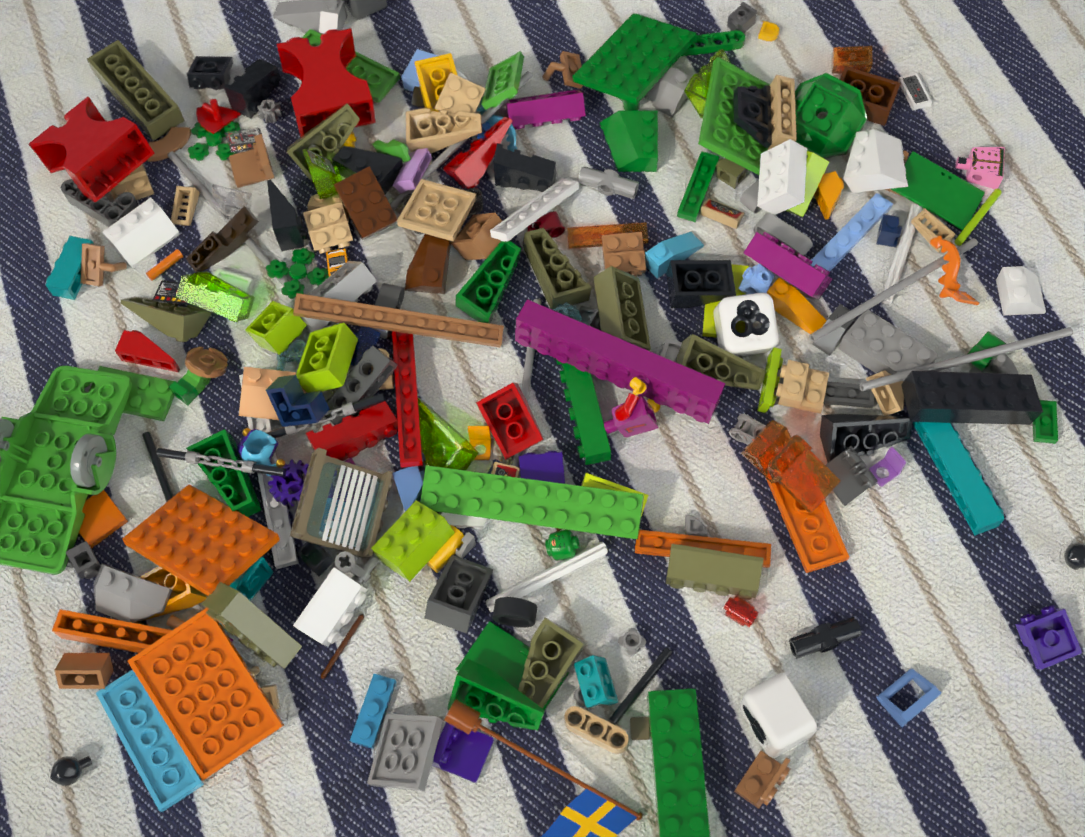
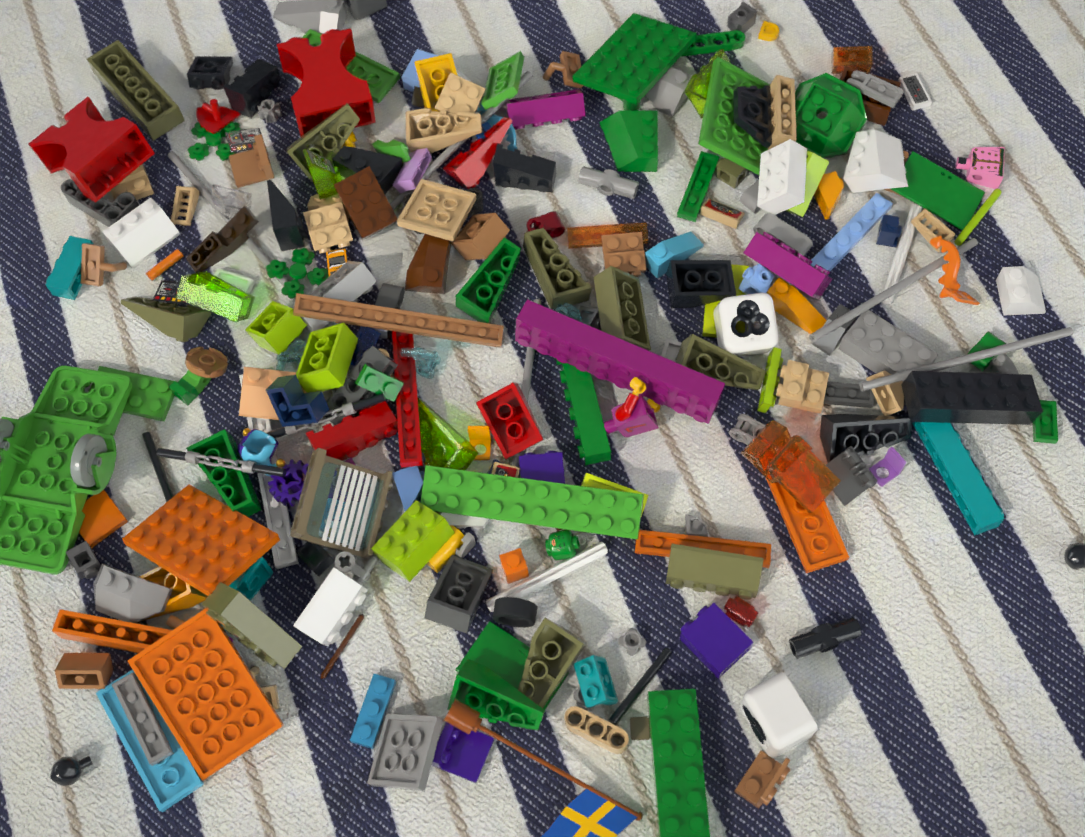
red slope [115,330,180,373] -> none
medium nougat tile [148,127,191,162] -> none
white plate [490,178,579,241] -> none
medium blue tile [876,668,942,727] -> none
dark purple plate [1015,605,1082,670] -> none
none -> light grey tile [112,672,174,766]
none -> plate [355,364,404,402]
none -> clear light blue piece [400,347,441,379]
none -> orange brick [499,548,529,584]
none -> dark purple brick [680,603,754,679]
none -> light grey hinge [846,70,904,108]

